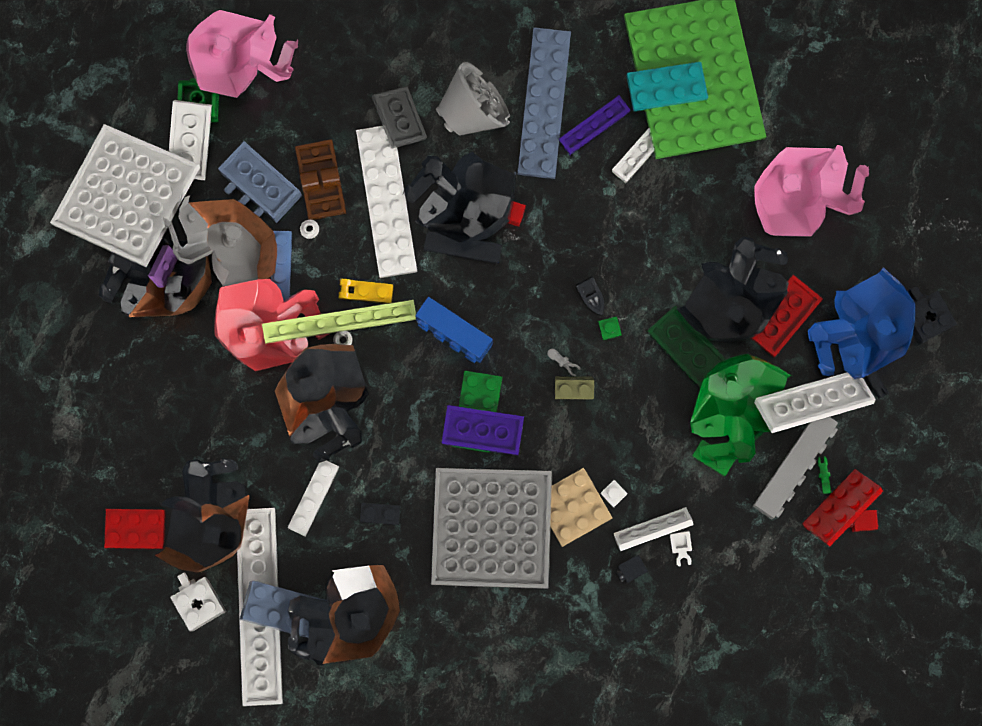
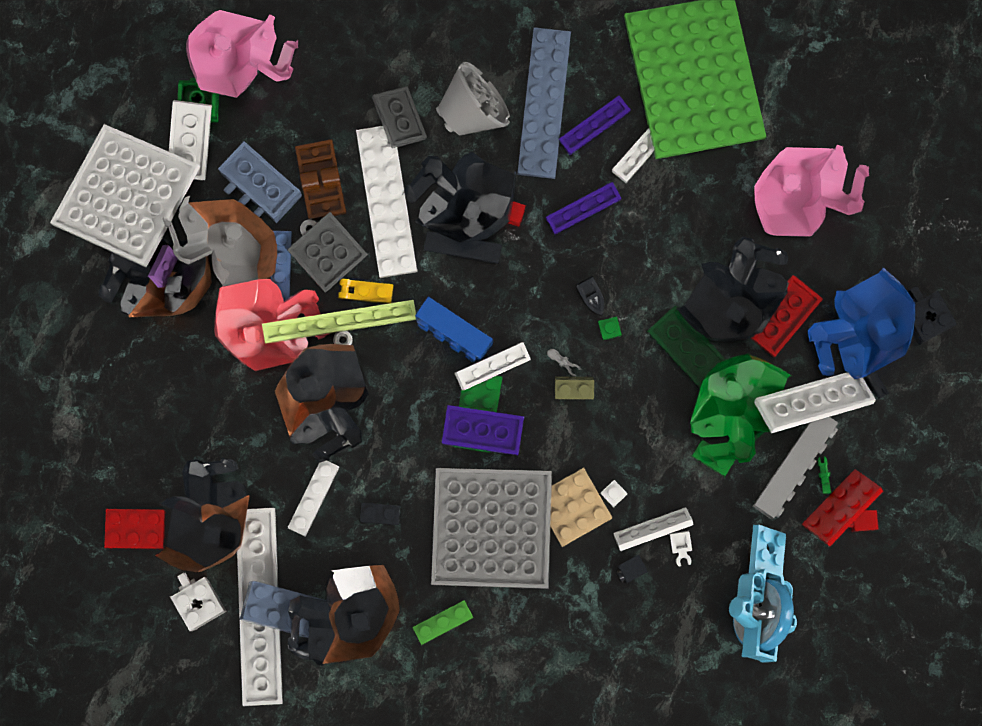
teal plate [626,62,708,111] -> none
none -> dark grey plate [287,212,368,293]
none -> bright green plate [413,600,473,645]
none -> white plate [455,342,531,390]
none -> dark purple plate [546,182,622,235]
none -> medium azure piece [729,525,797,663]

